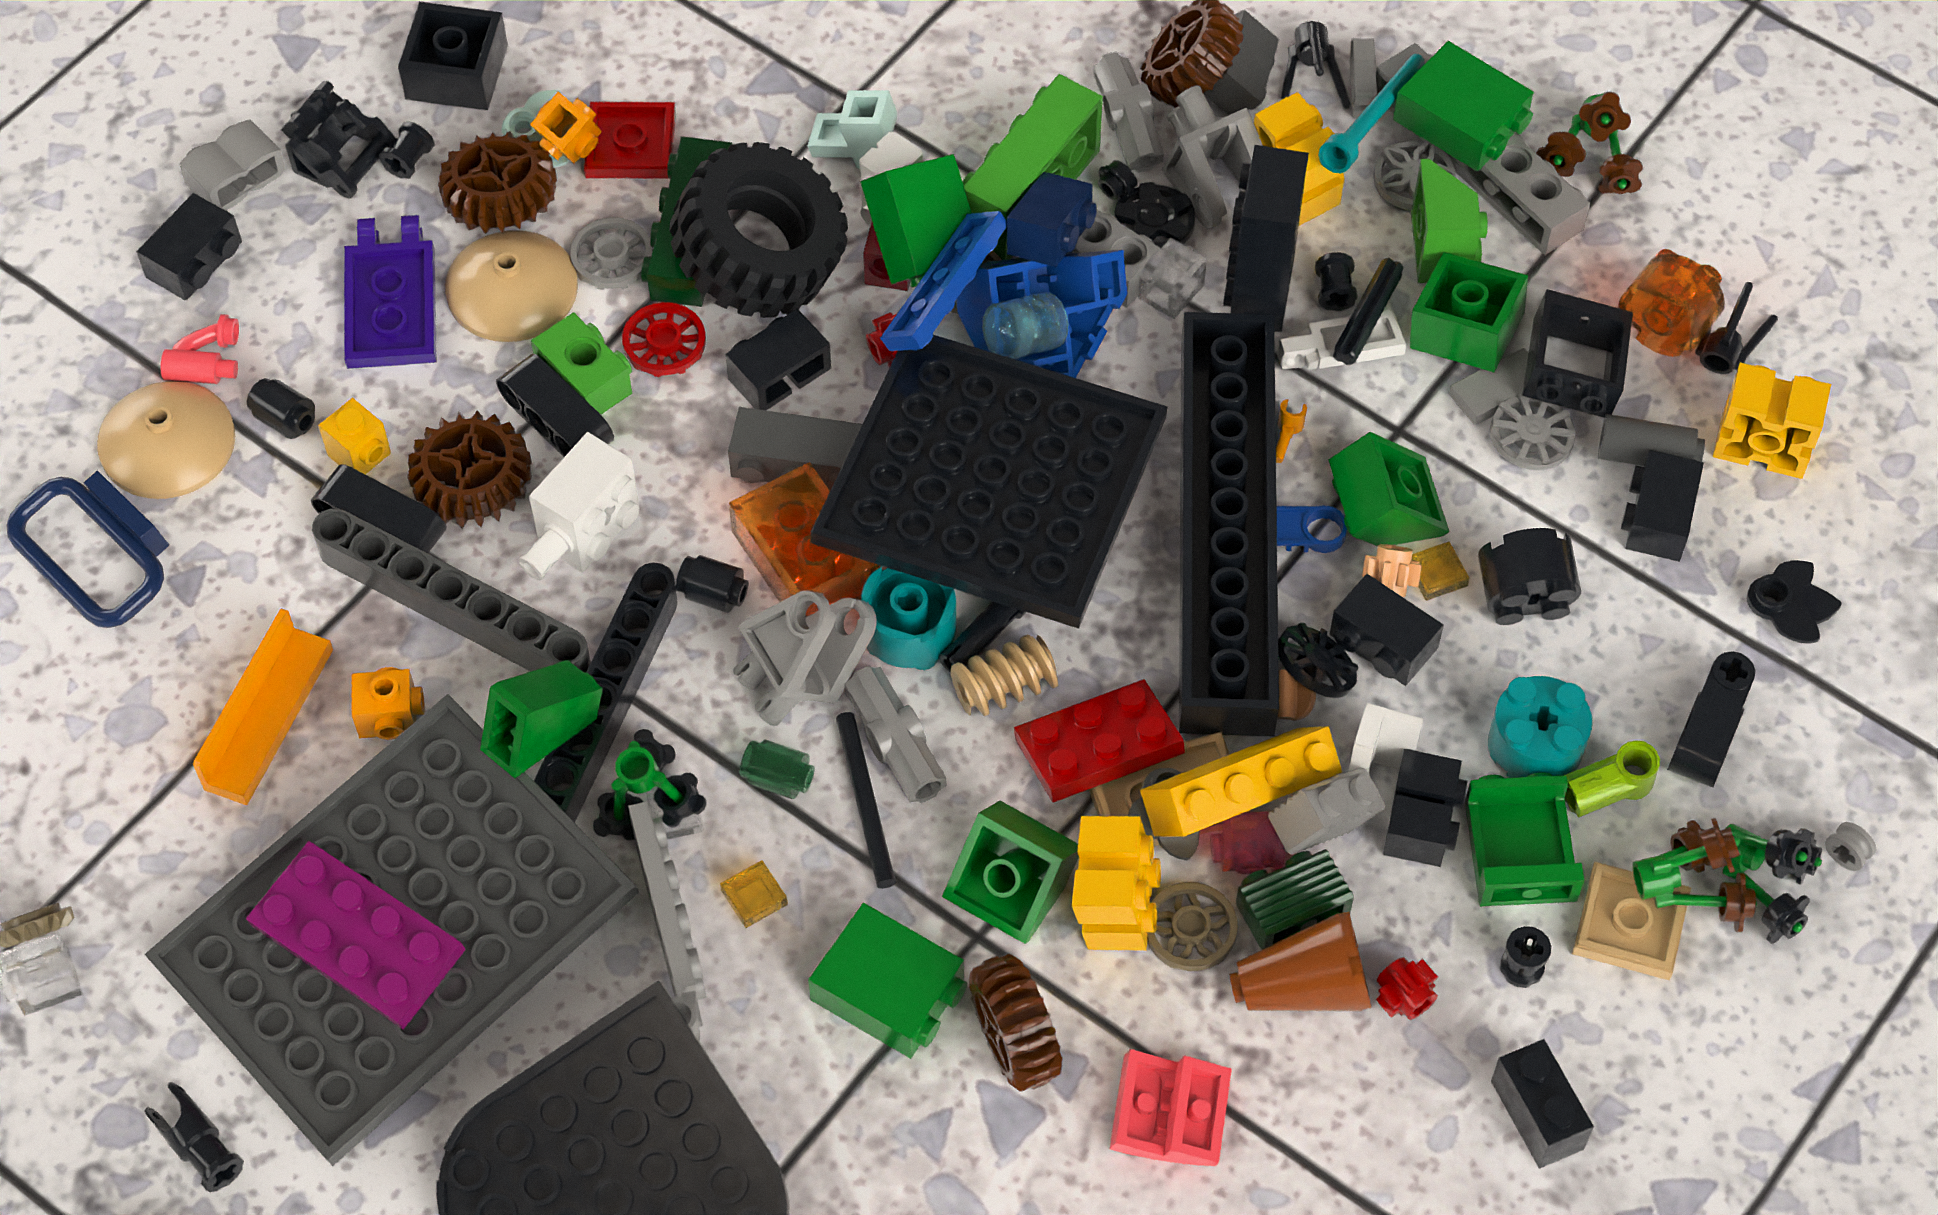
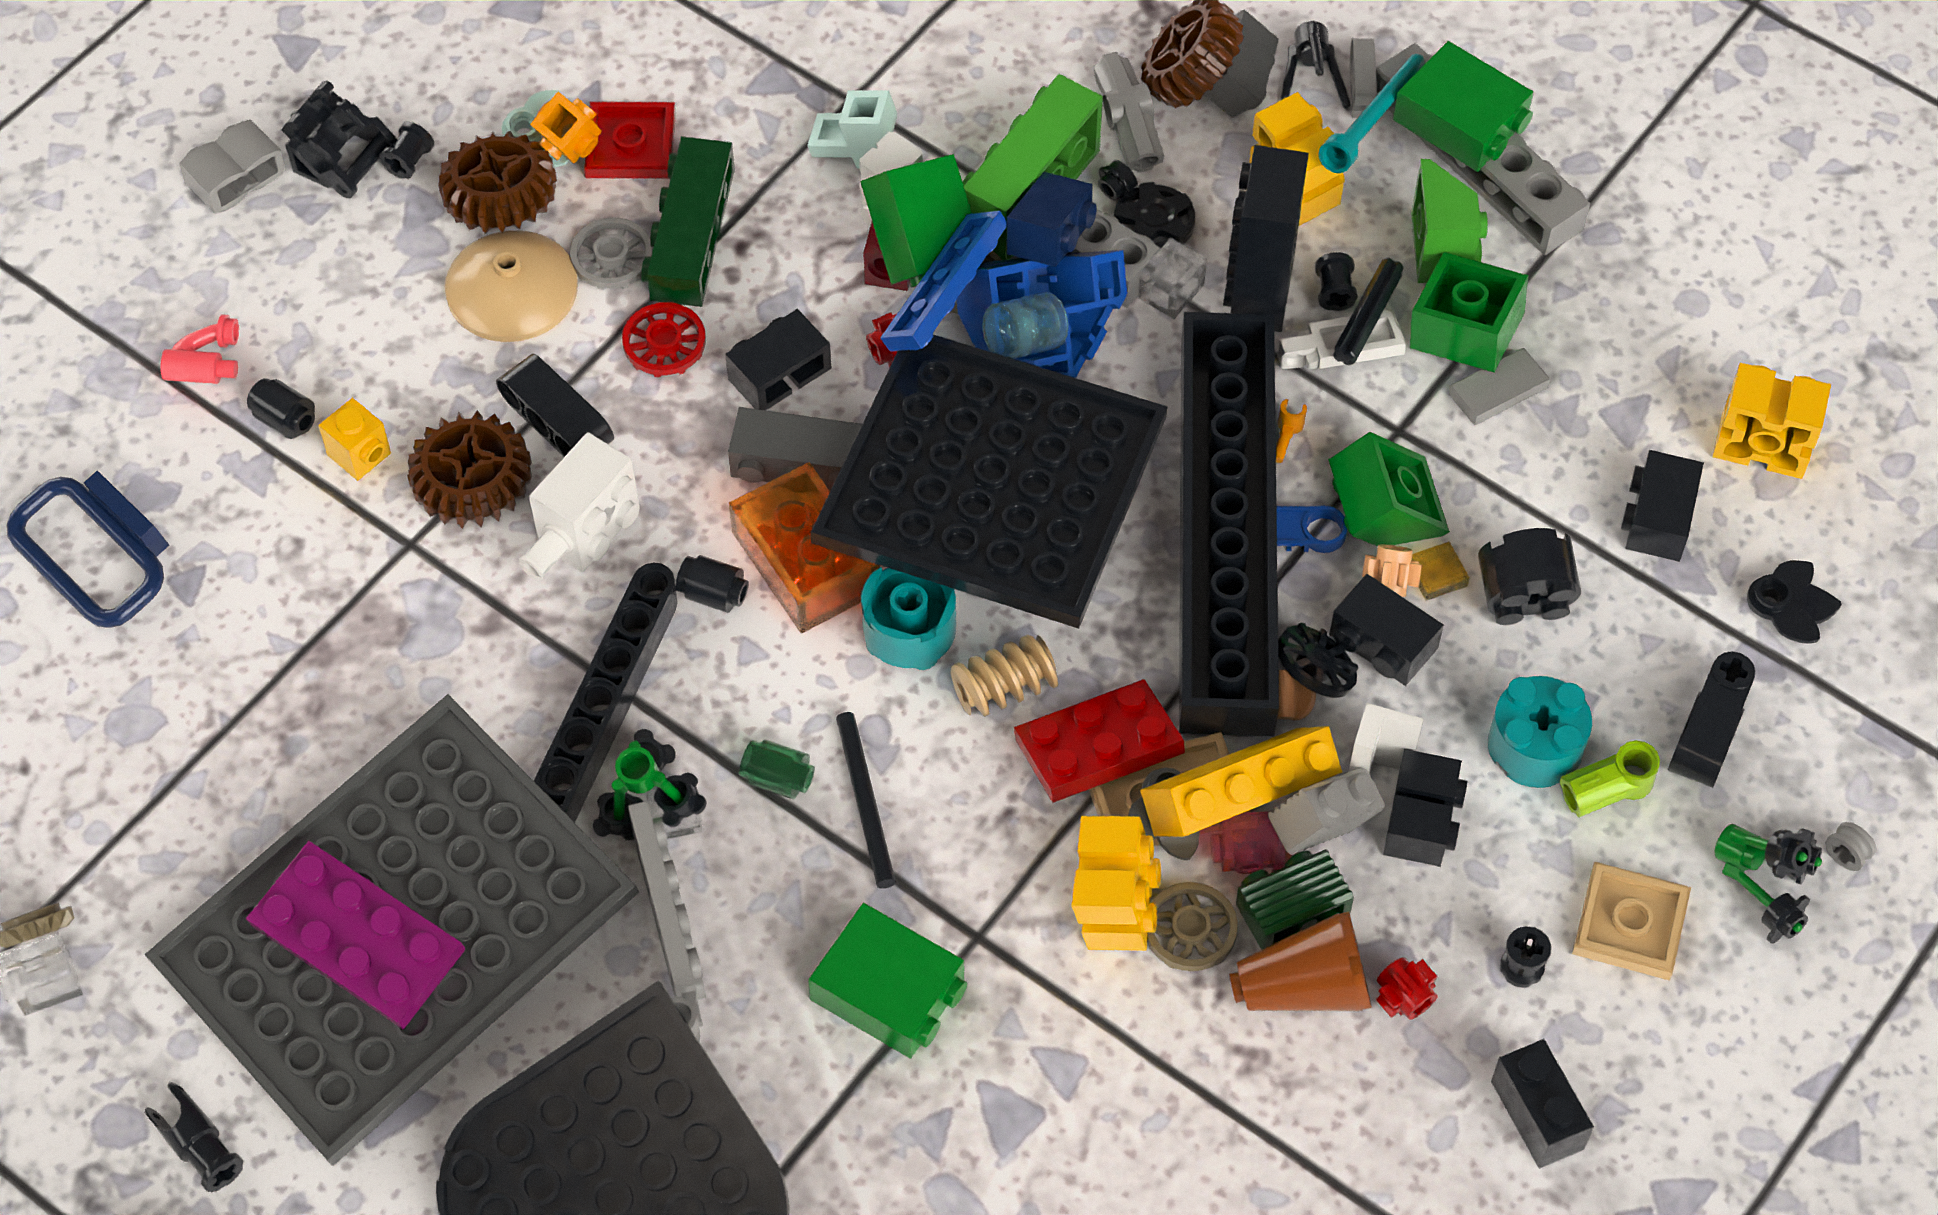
tan dish [97,381,235,499] -> none
black brick [136,193,242,301] -> none
light orange panel [193,608,333,805] -> none
black beam [311,464,447,553] -> none
dark grey beam [312,509,591,673] -> none
dark purple tile [344,215,437,369] -> none
light orange brick [352,667,425,740] -> none
black brick [398,2,508,110] -> none
green slope [480,660,603,778] -> none
bright green brick [531,312,632,414] -> none
black tyre [670,142,848,318] -> none
clear yellow tile [720,860,788,928] -> none
light grey piece [733,590,877,726] -> none
light grey piece [845,666,947,803] -> none
black pin [939,601,1026,672] -> none
green slope [942,801,1079,944] -> none
reddish brown gear [969,953,1063,1092] -> none
coral slope [1109,1049,1232,1166] -> none
light grey piece [1162,86,1263,229] -> none
light grey wheel [1374,140,1456,211] -> none
green panel [1464,772,1585,907] -> none
light grey wheel [1490,394,1576,470] -> none
black window [1522,289,1633,418] -> none
reddish brown plant [1536,91,1643,194] -> none
dark grey brick [1598,414,1705,466] -> none
clear orange brick [1618,249,1725,357] -> none
plant [1632,818,1757,932] -> none
black plant [1695,282,1778,374] -> none

